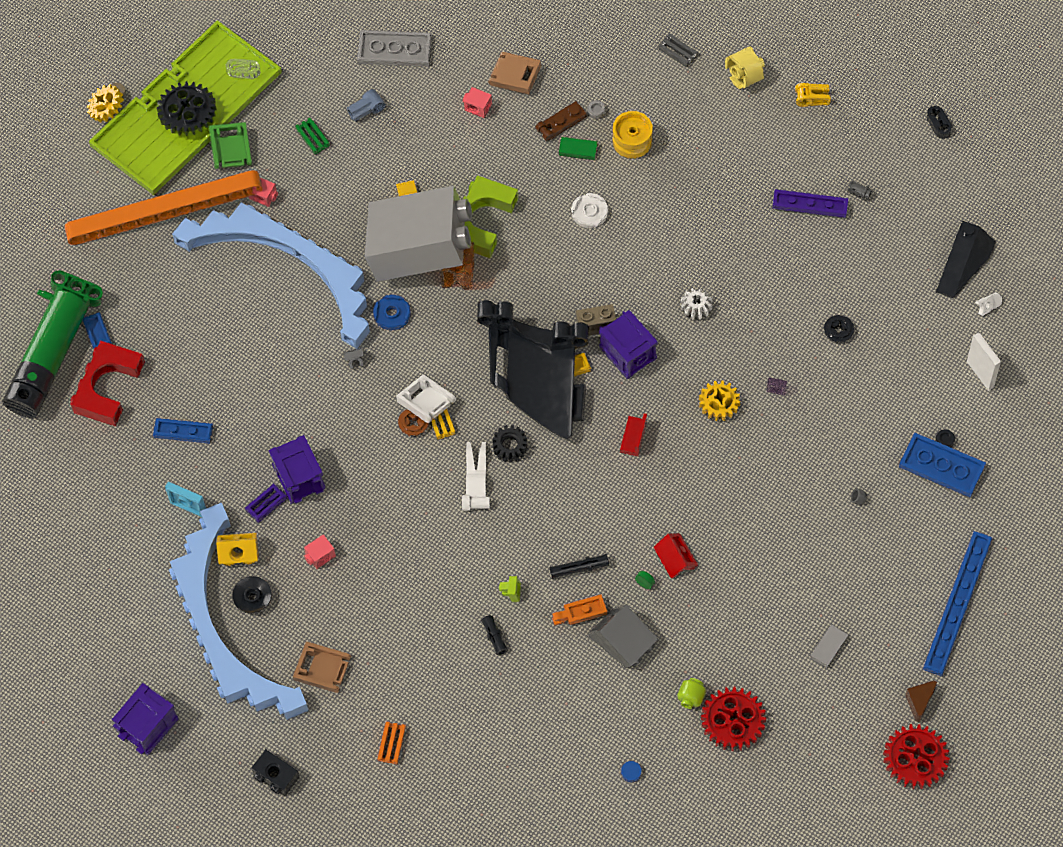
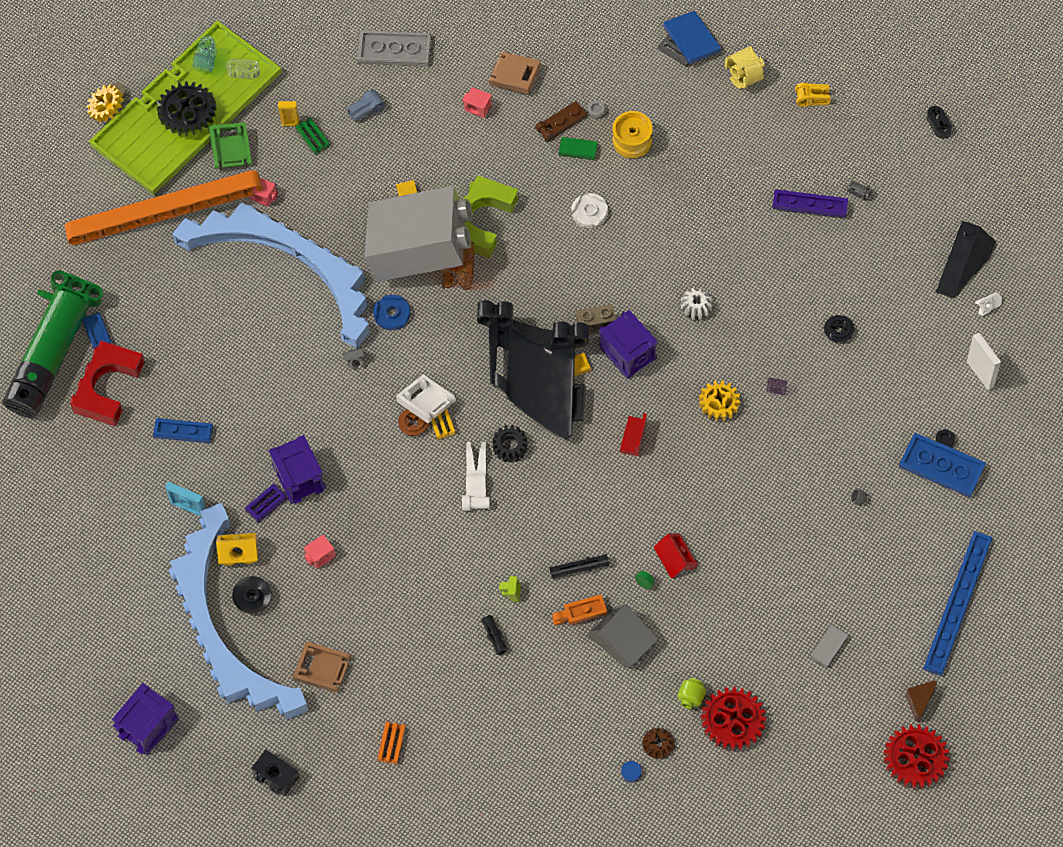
none -> clear light blue piece [192,36,217,73]
none -> yellow plate [278,101,300,126]
none -> reddish brown gear [642,727,675,759]
none -> blue tile [663,10,721,64]

